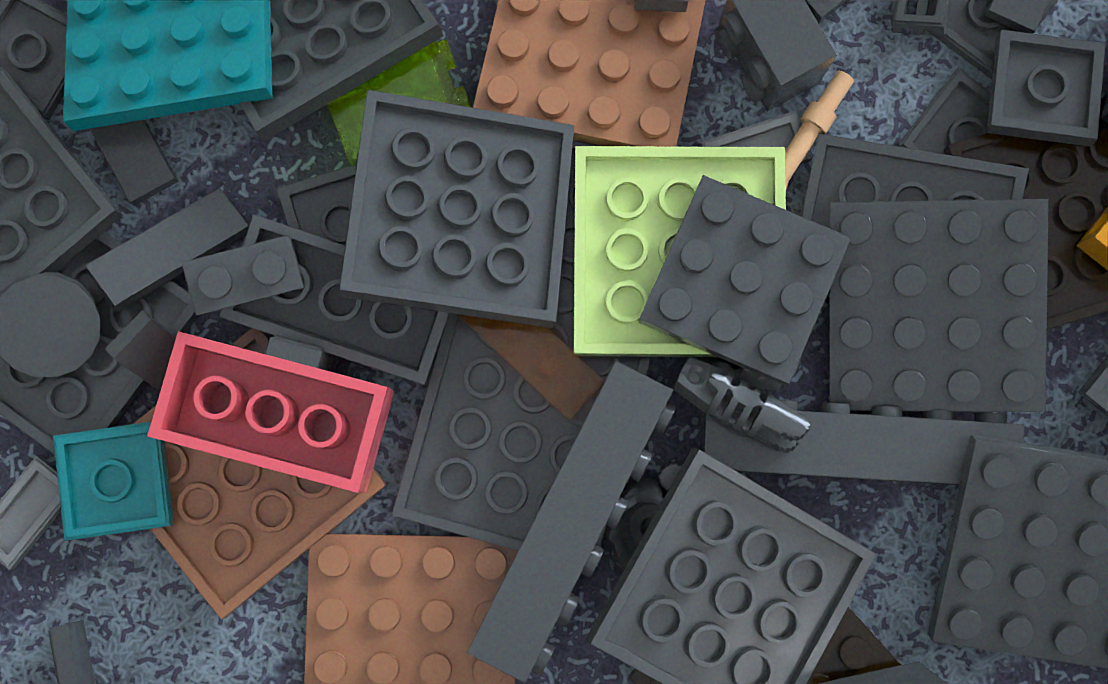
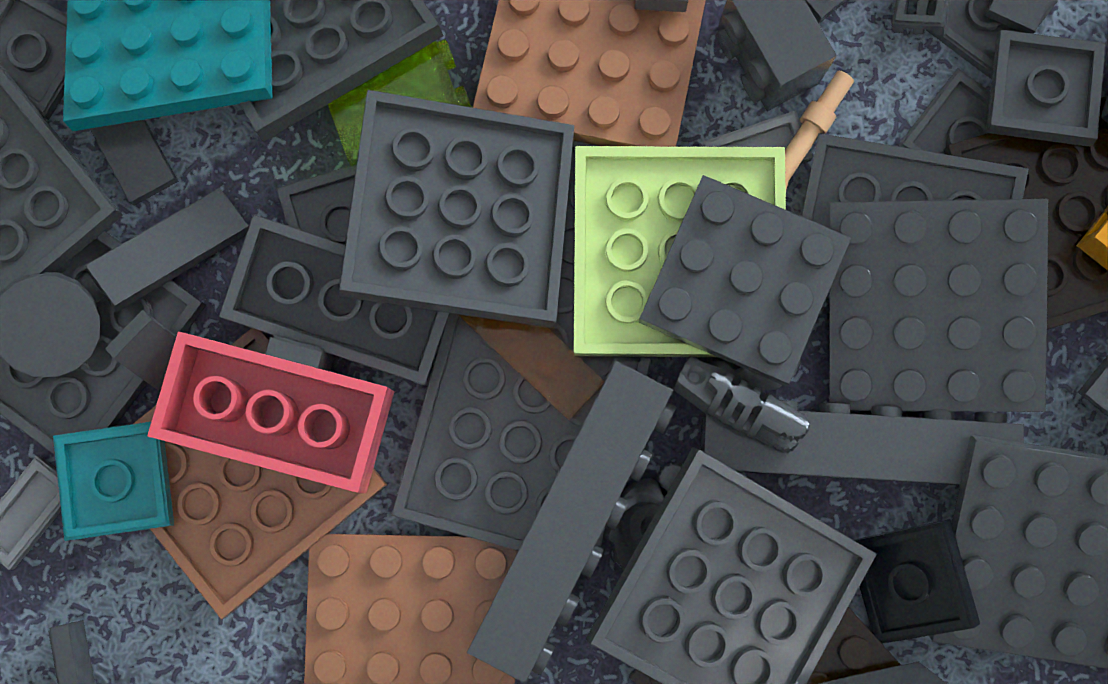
dark grey plate [181,235,305,316] -> none
none -> black tile [854,519,980,644]

